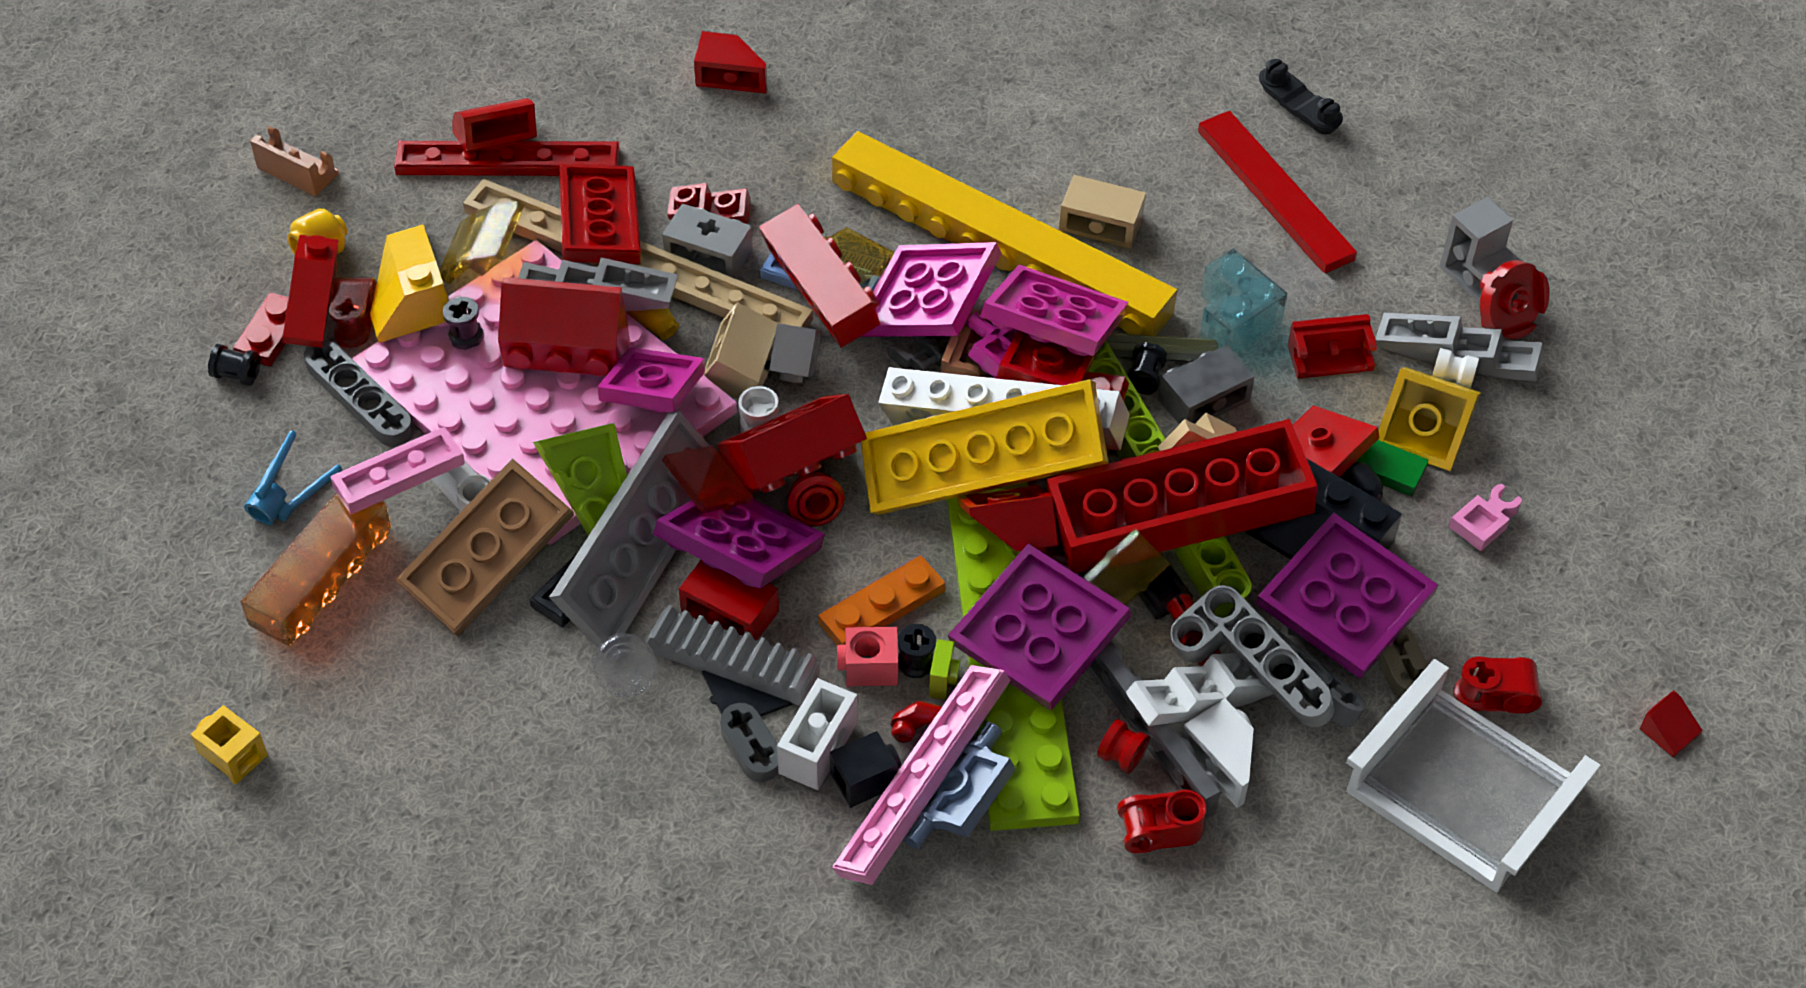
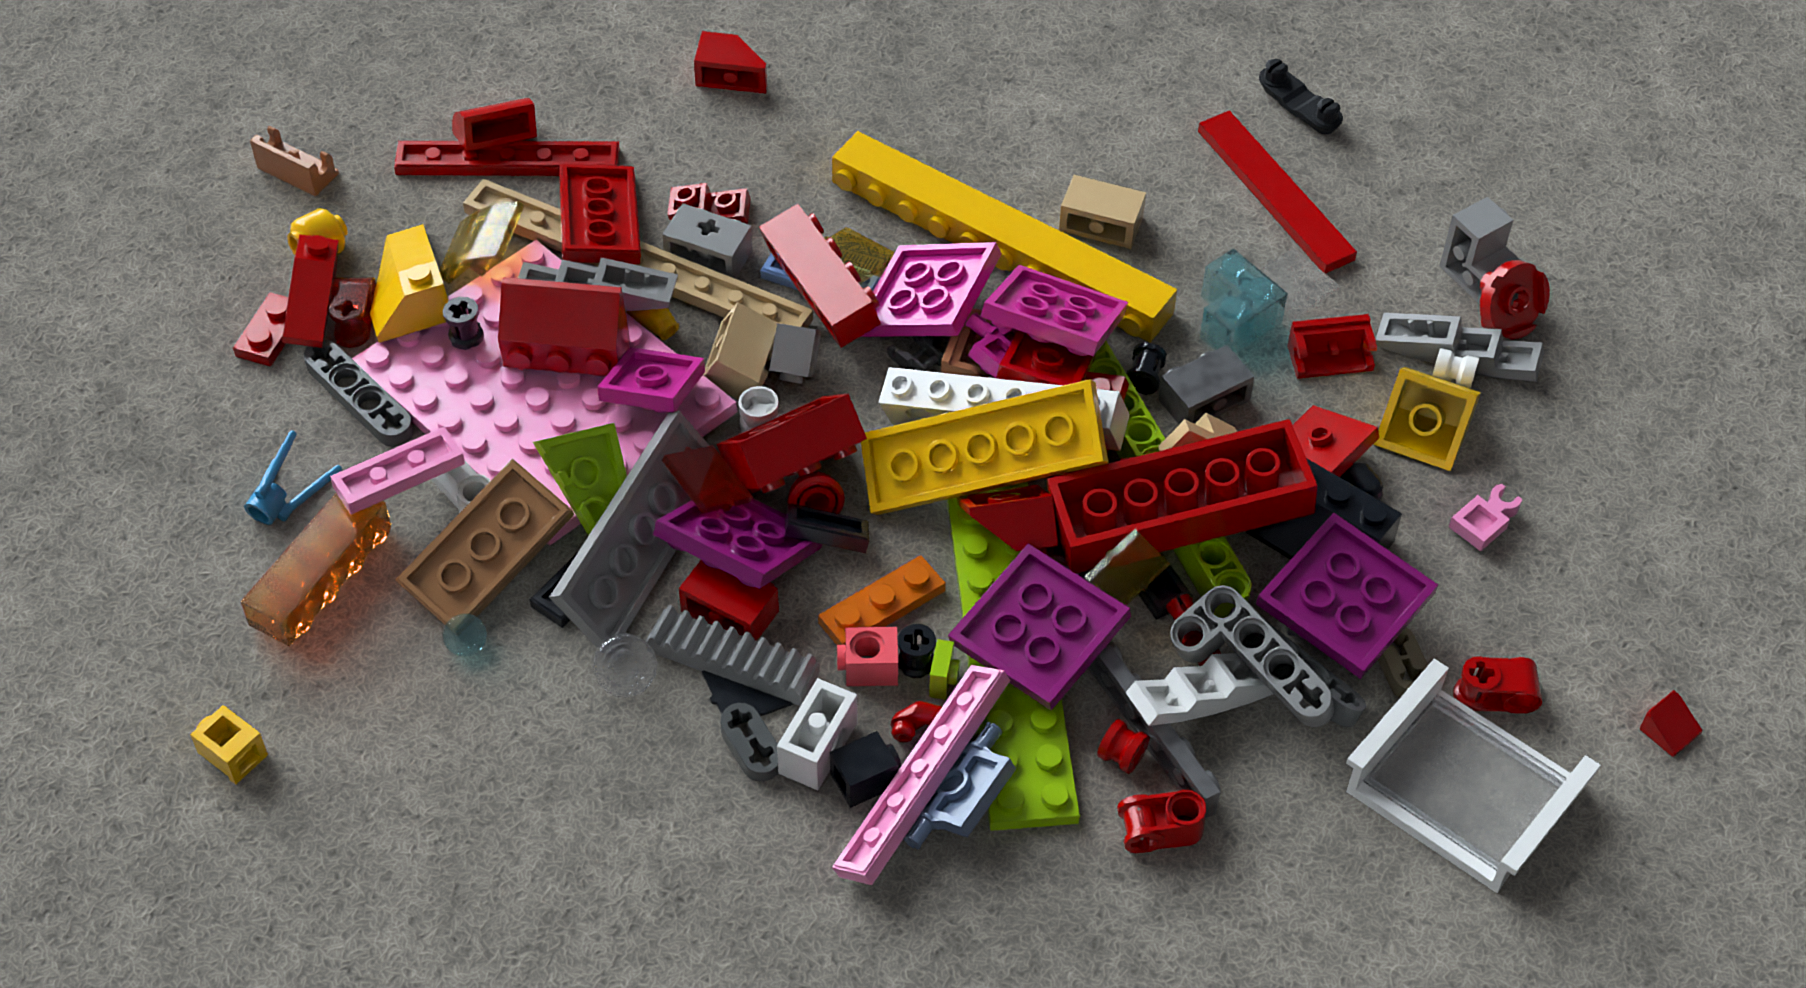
black bush [208,344,260,386] -> none
olive axle [1106,333,1218,361] -> none
white slope [1182,698,1254,808] -> none
green tile [1356,440,1429,497] -> none
none -> clear light blue tile [442,614,487,657]
none -> black tile [785,504,869,554]

